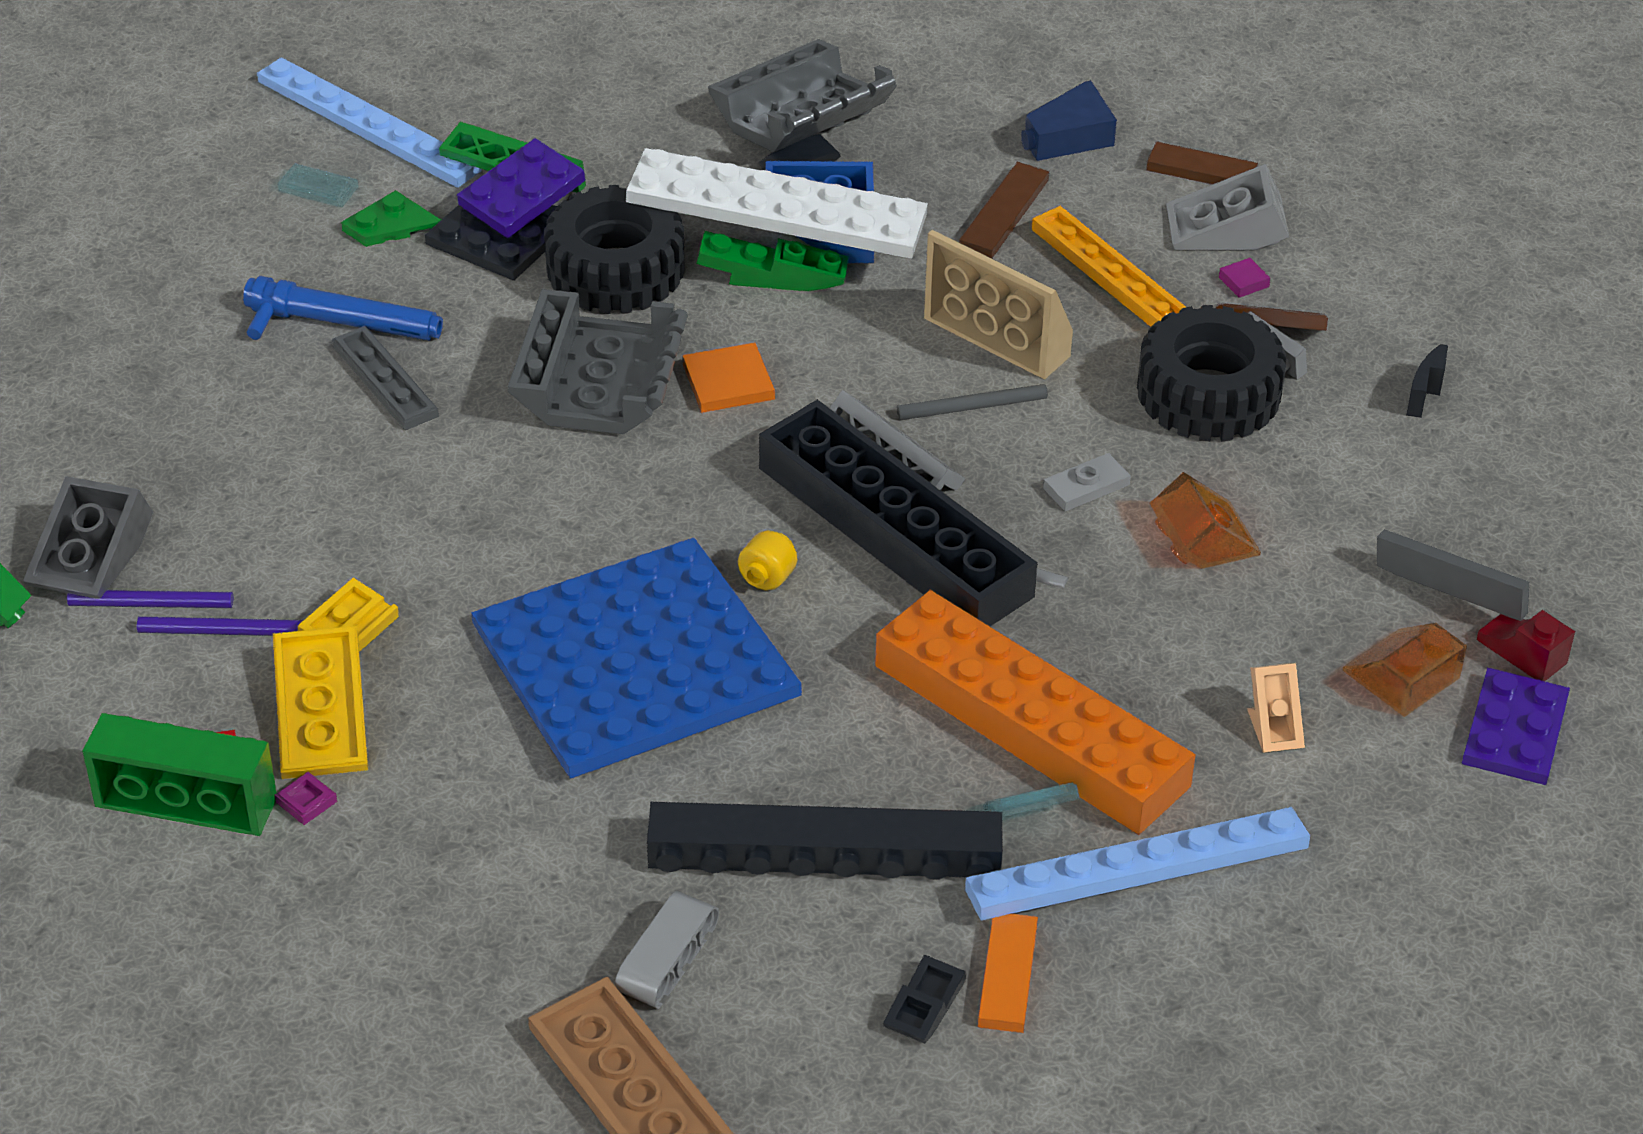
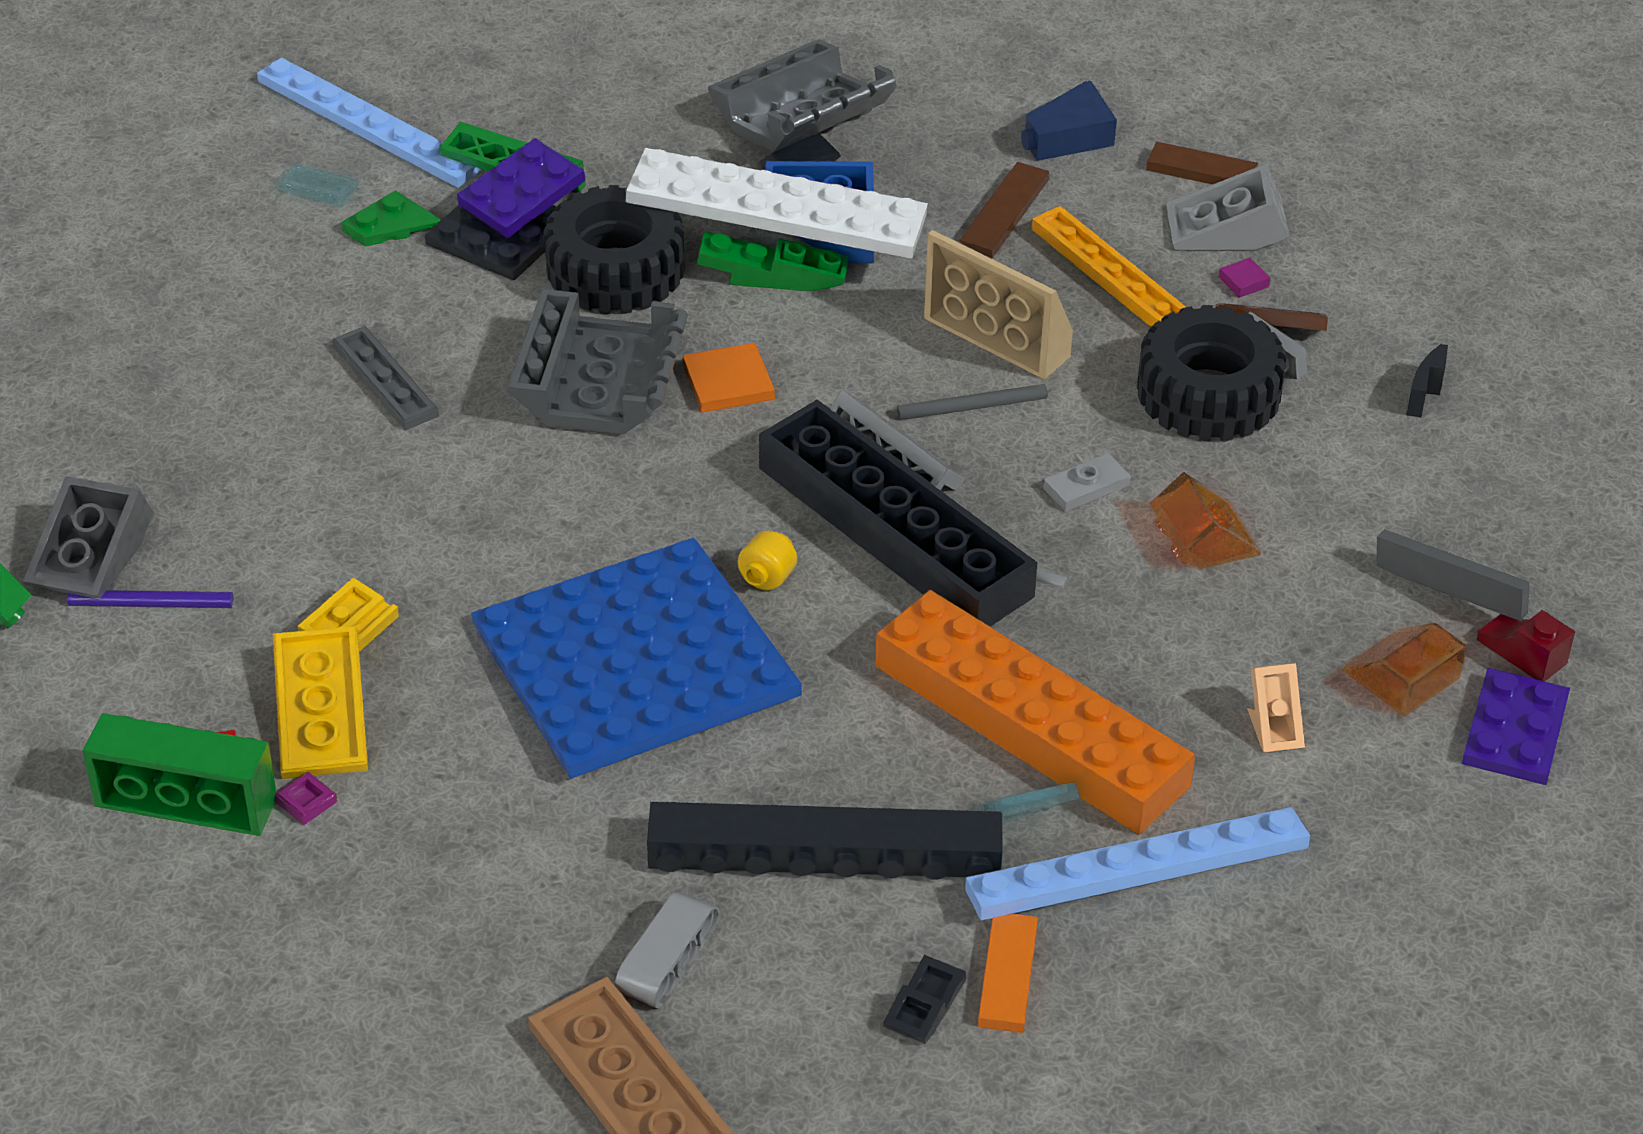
dark purple bar [137,616,303,636] -> none
blue cylinder [243,276,443,341] -> none

